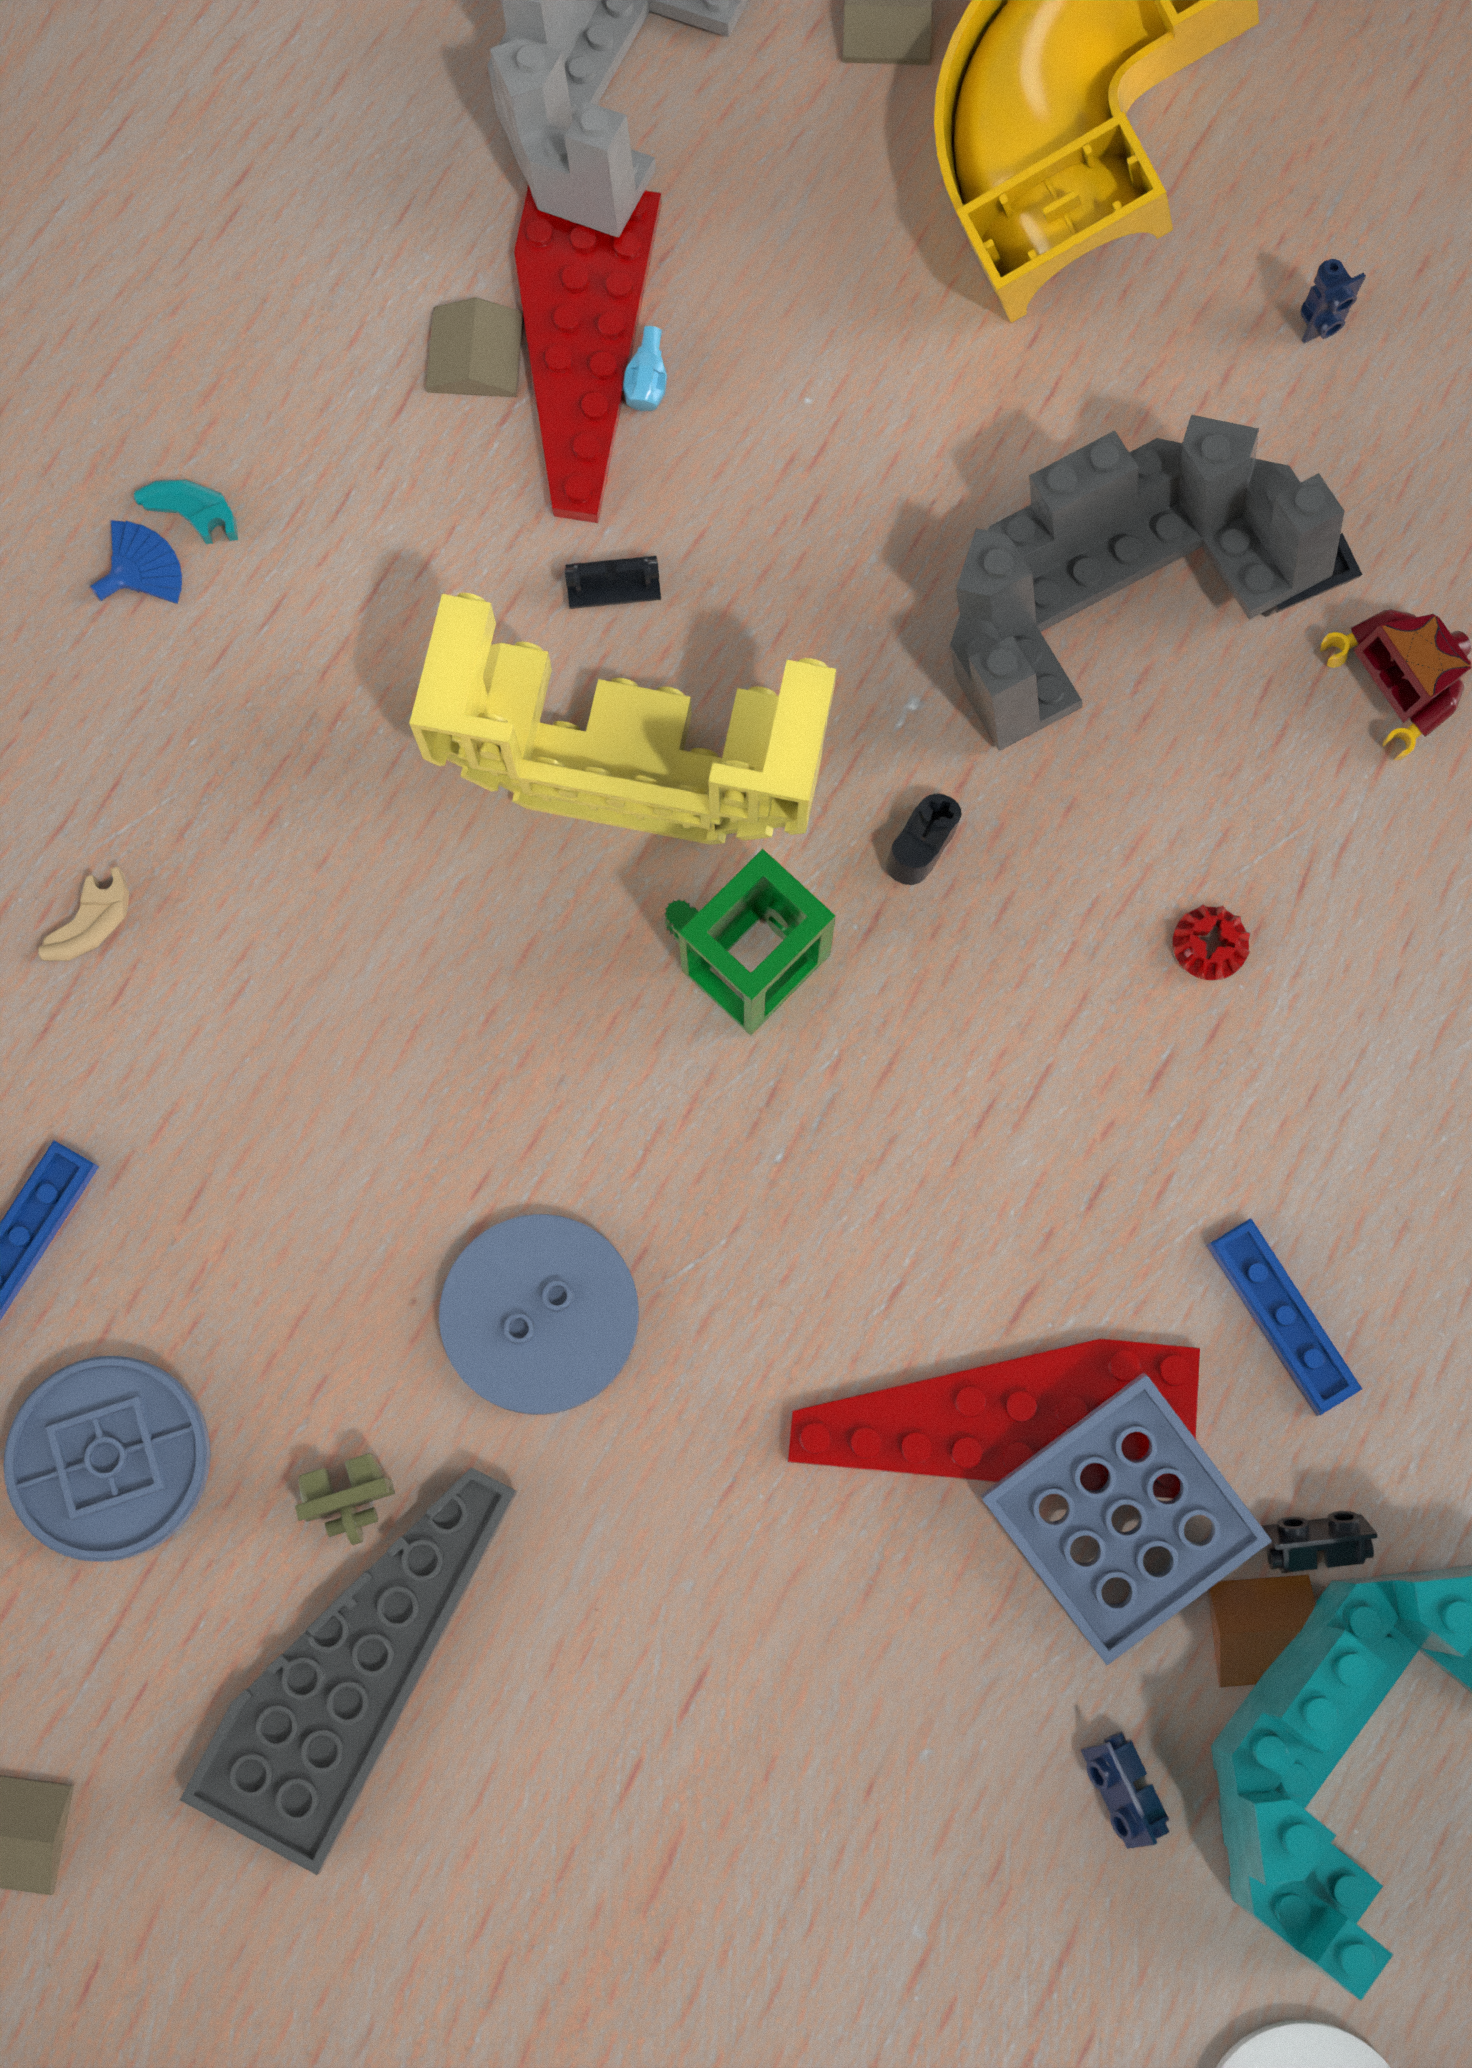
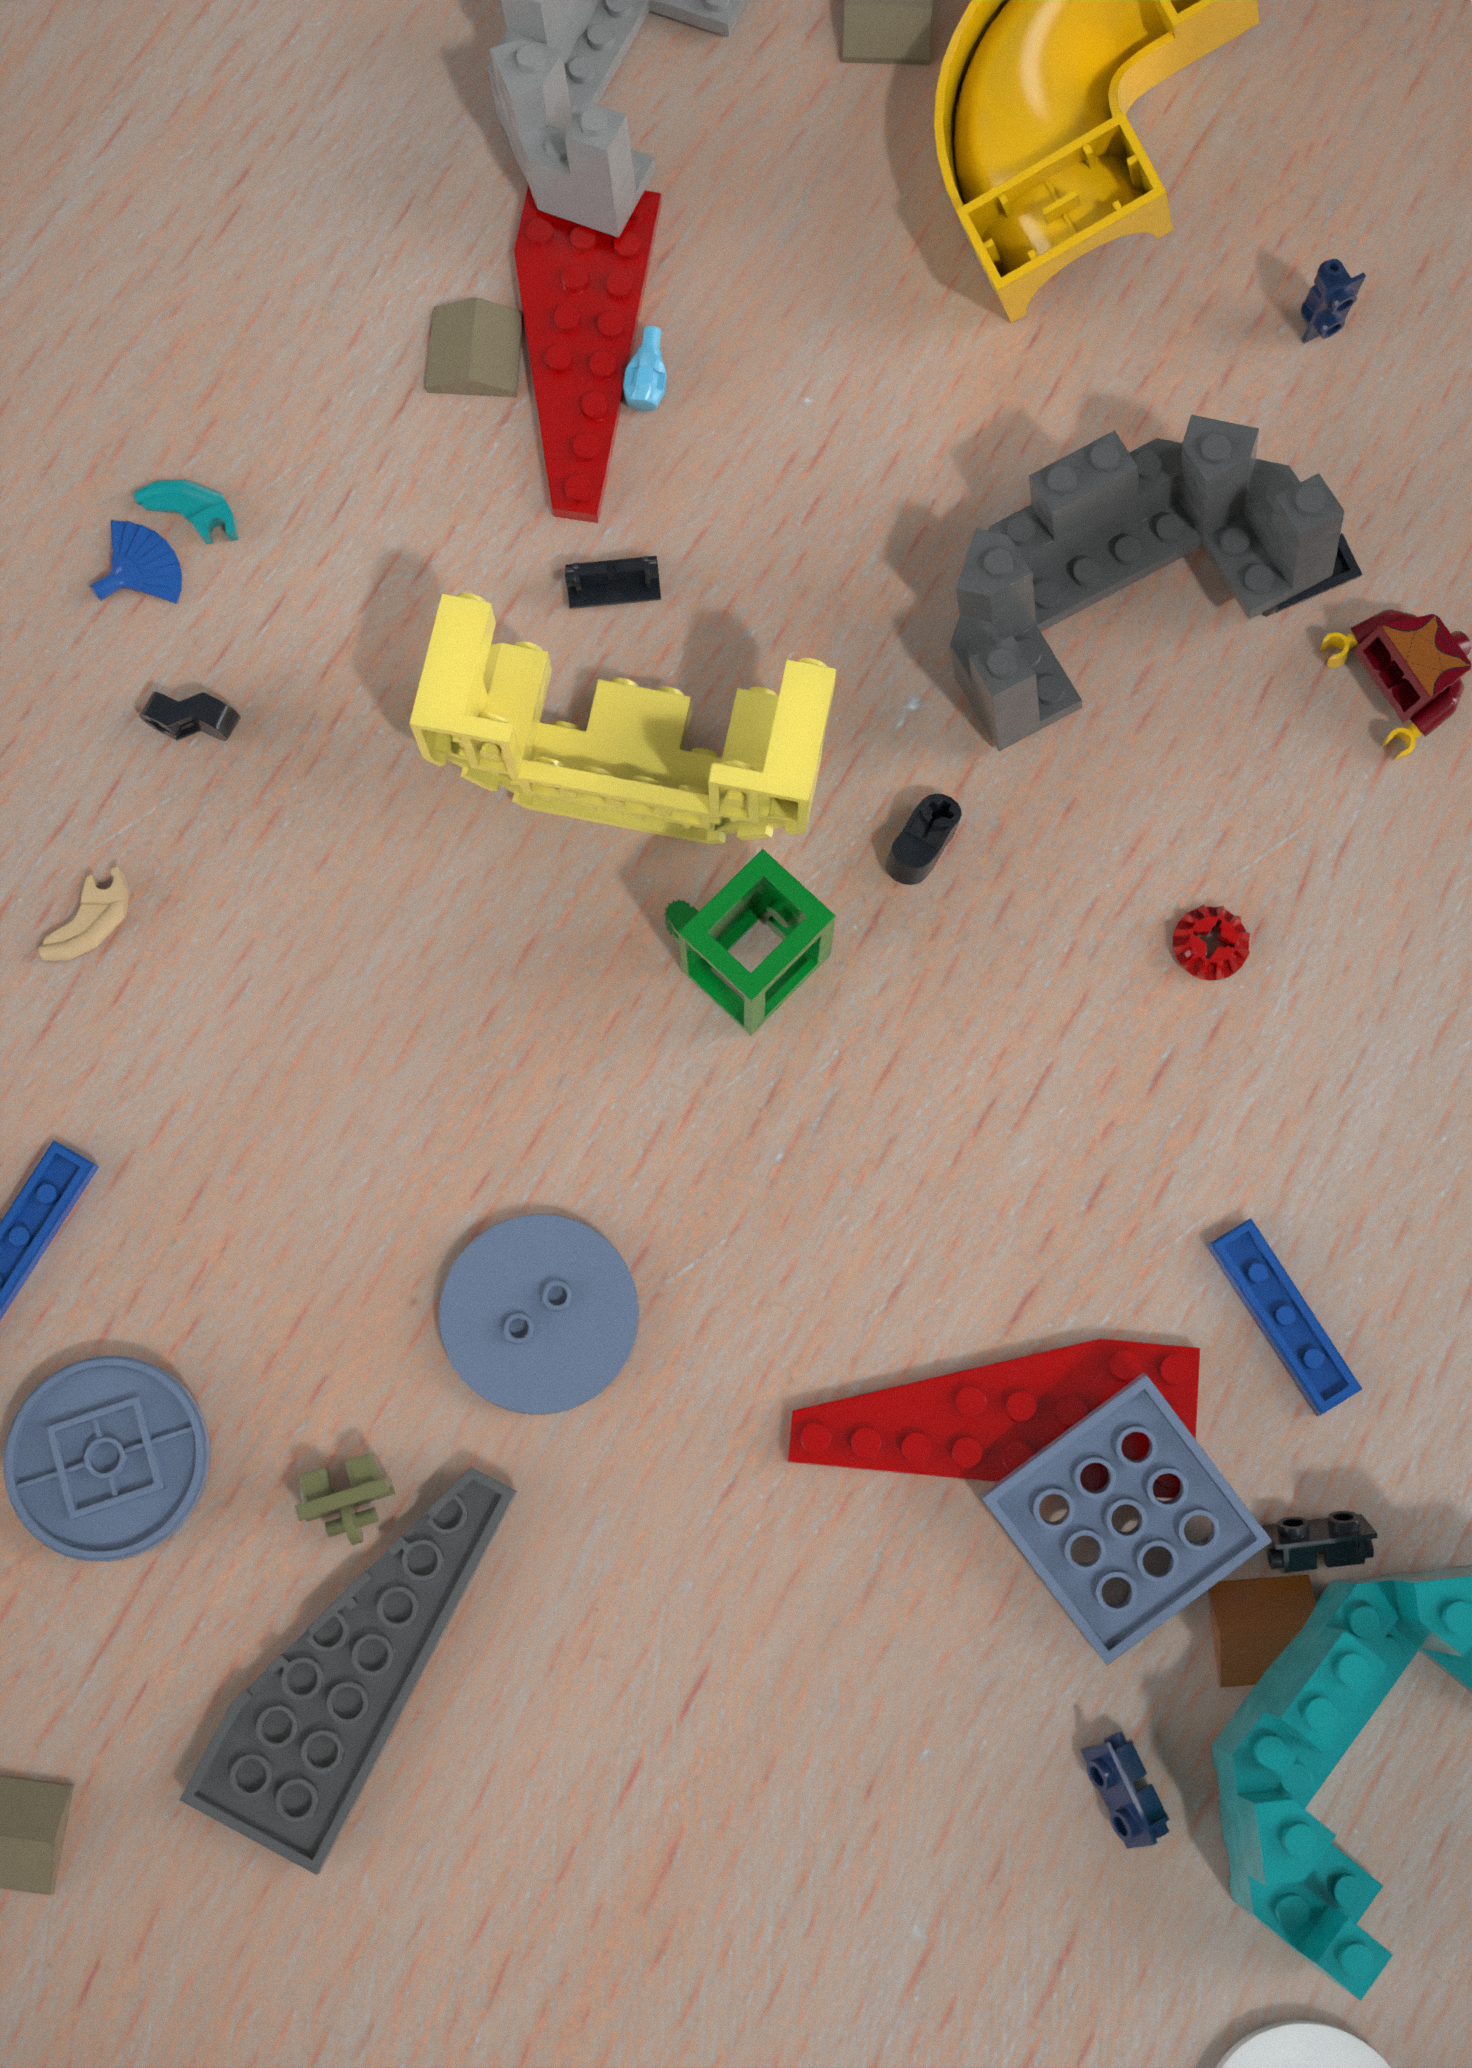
none -> black piece [139,692,241,741]

